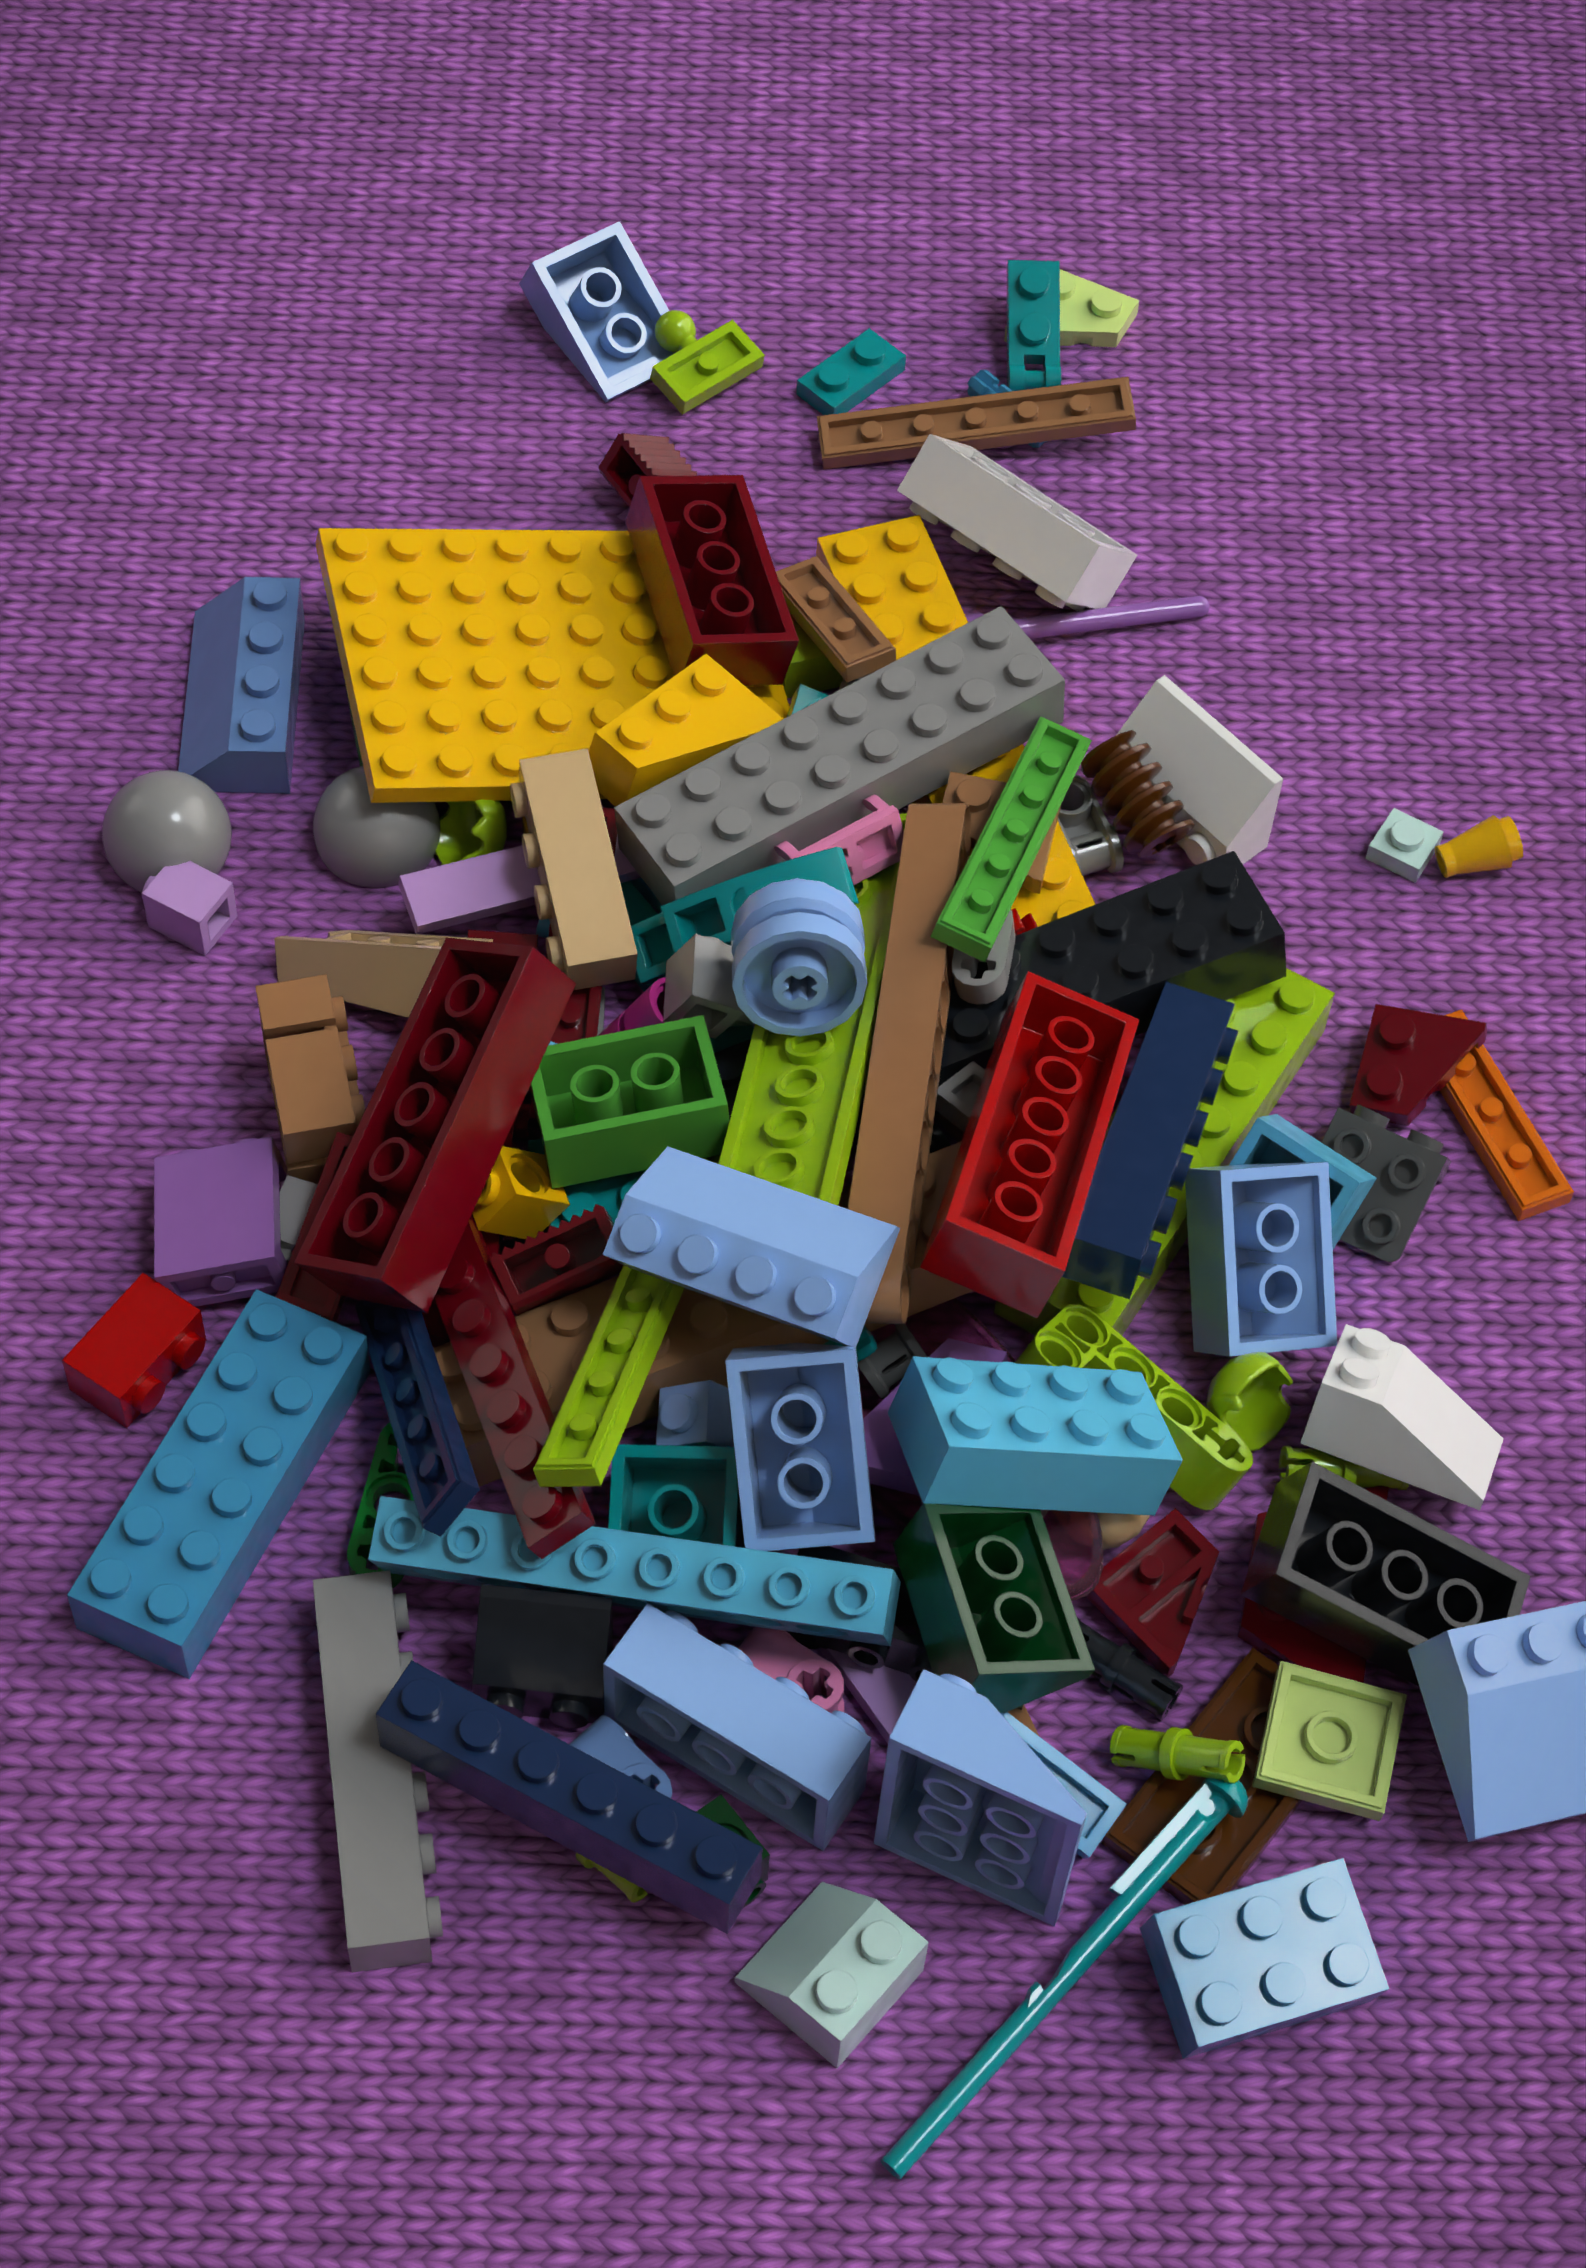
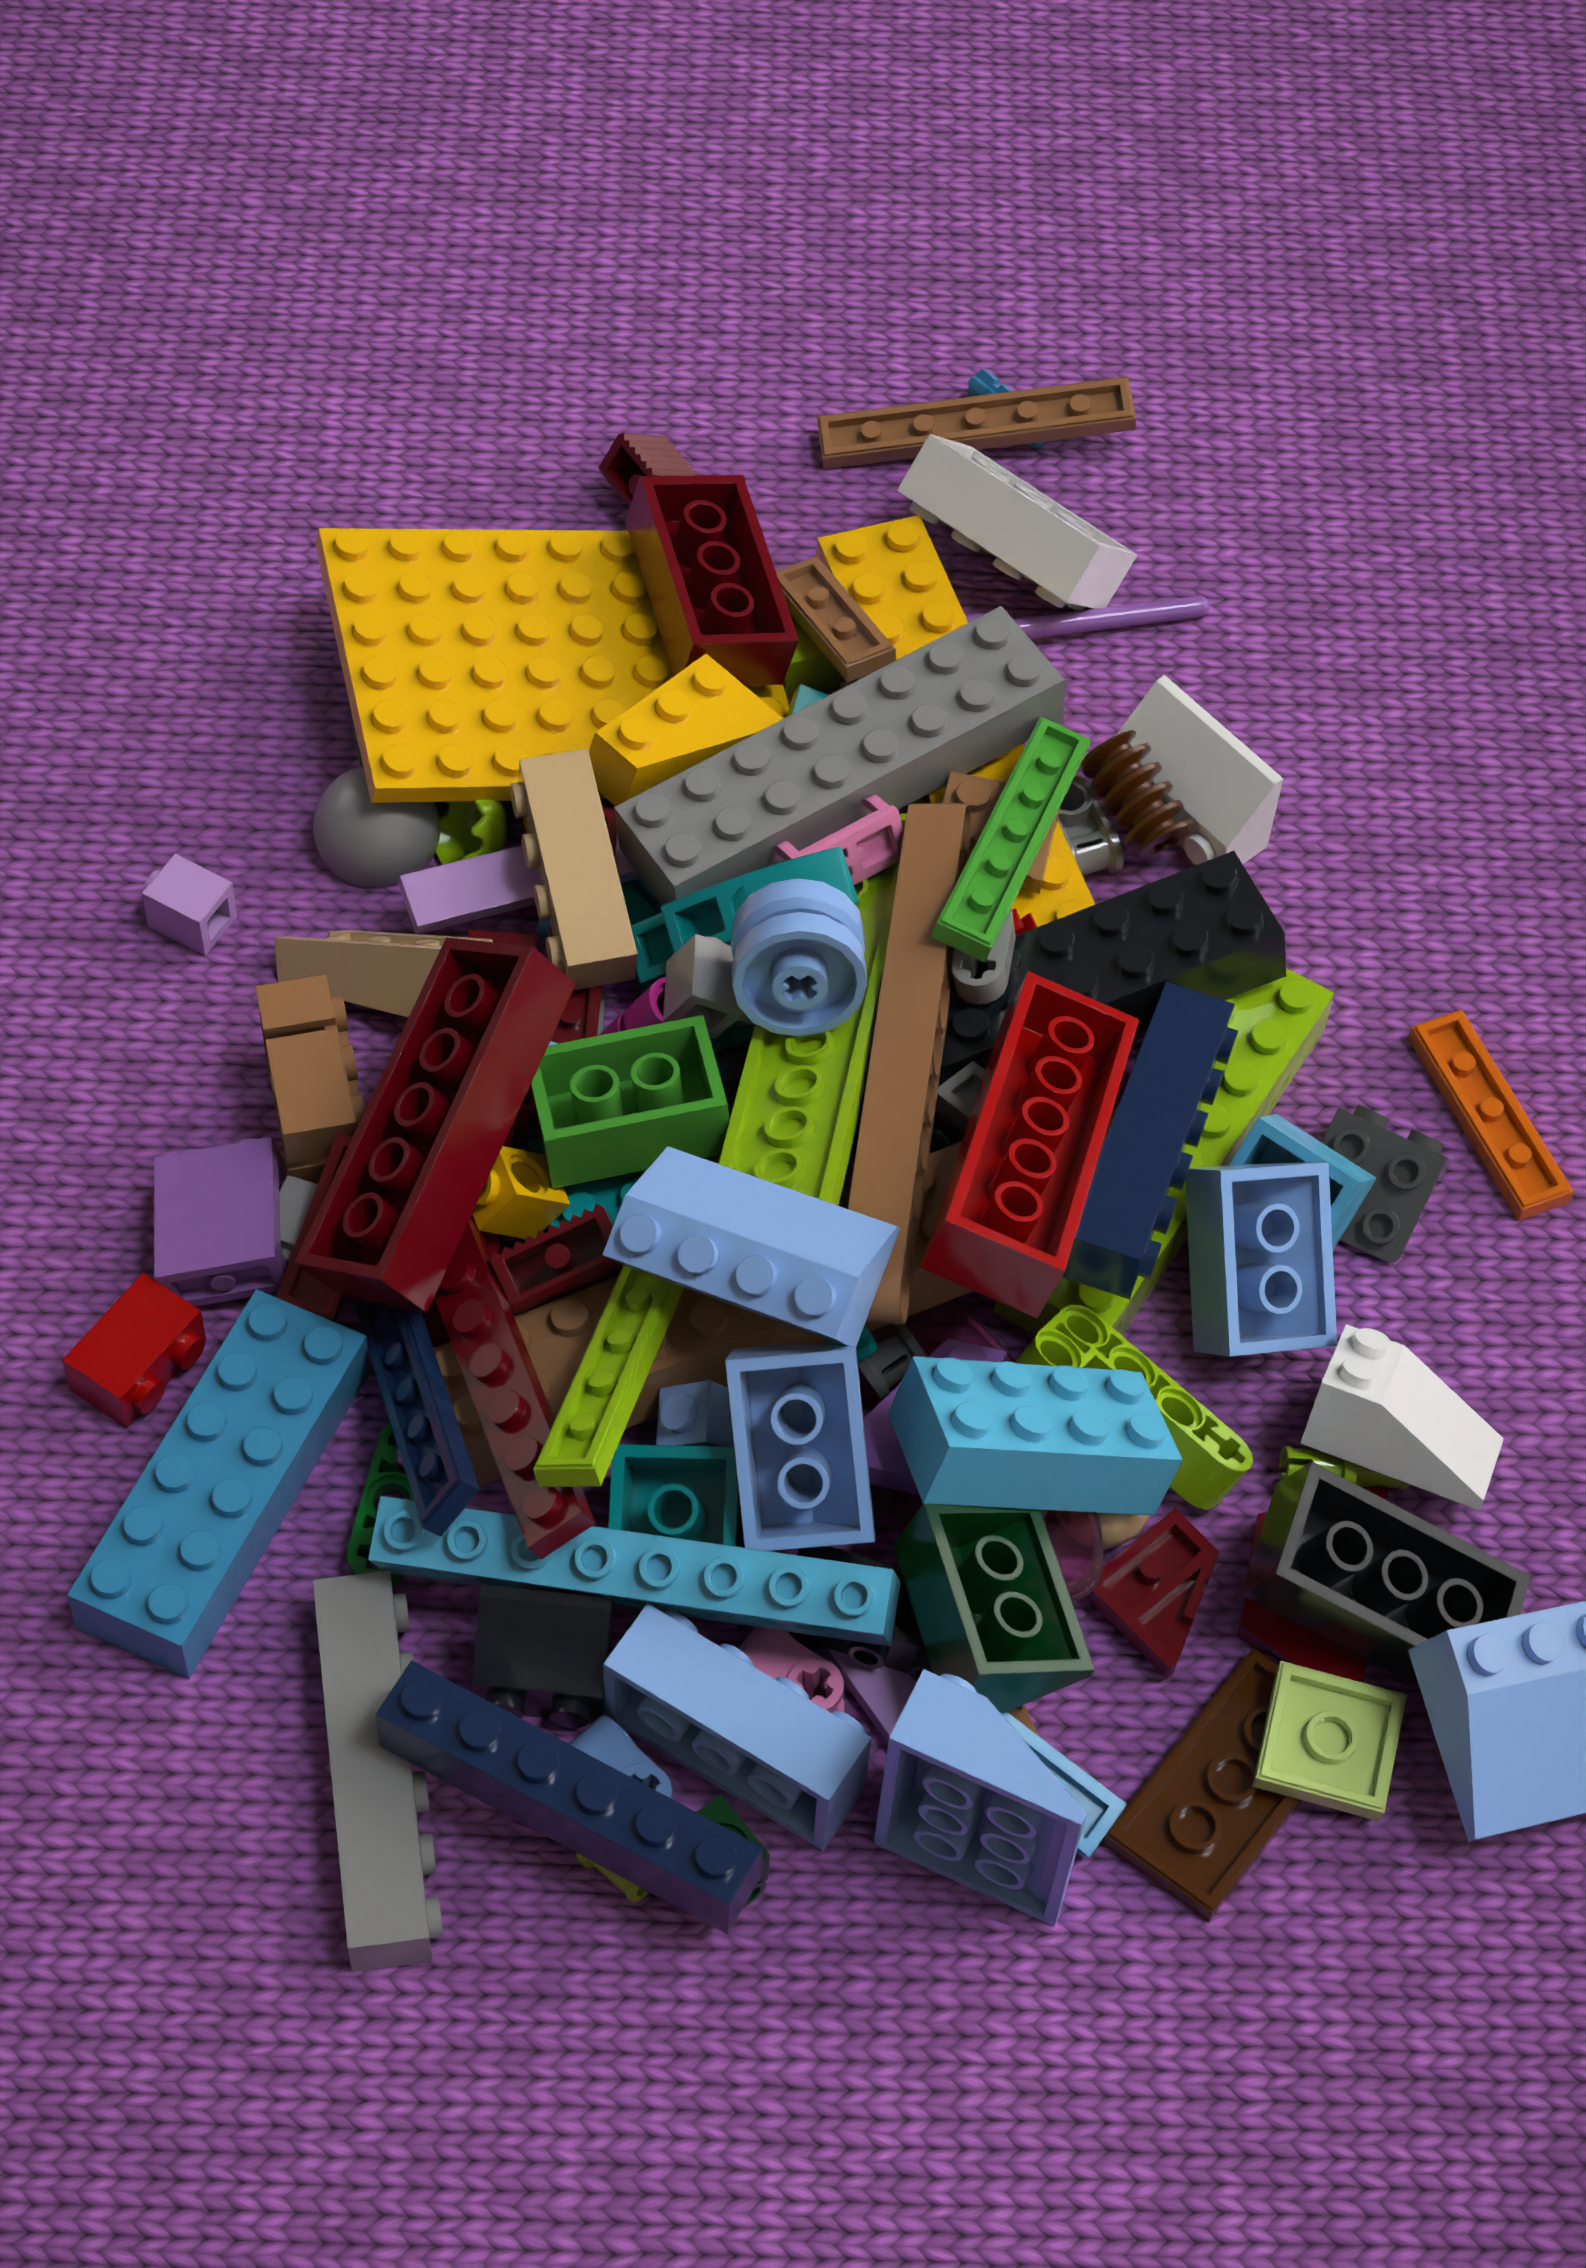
light grey piece [102,770,232,893] -> none
medium blue slope [178,577,305,794] -> none
light blue slope [519,221,676,403] -> none
lime plate [650,310,765,415] -> none
light aqua slope [735,1882,929,2068] -> none
teal plate [796,328,906,415] -> none
teal bar [881,1778,1248,2180] -> none
yellowish green wing [1004,269,1139,347] -> none
teal plate [1007,260,1061,391] -> none
black pin [1077,1617,1183,1721] -> none
lime pin [1110,1725,1245,1783] -> none
brick [1140,1858,1389,2059] -> none
lime hair [1206,1352,1293,1452] -> none
dark red wing [1349,1004,1487,1126] -> none
light aqua plate [1365,808,1444,883] -> none
yellow cone [1434,815,1523,878] -> none

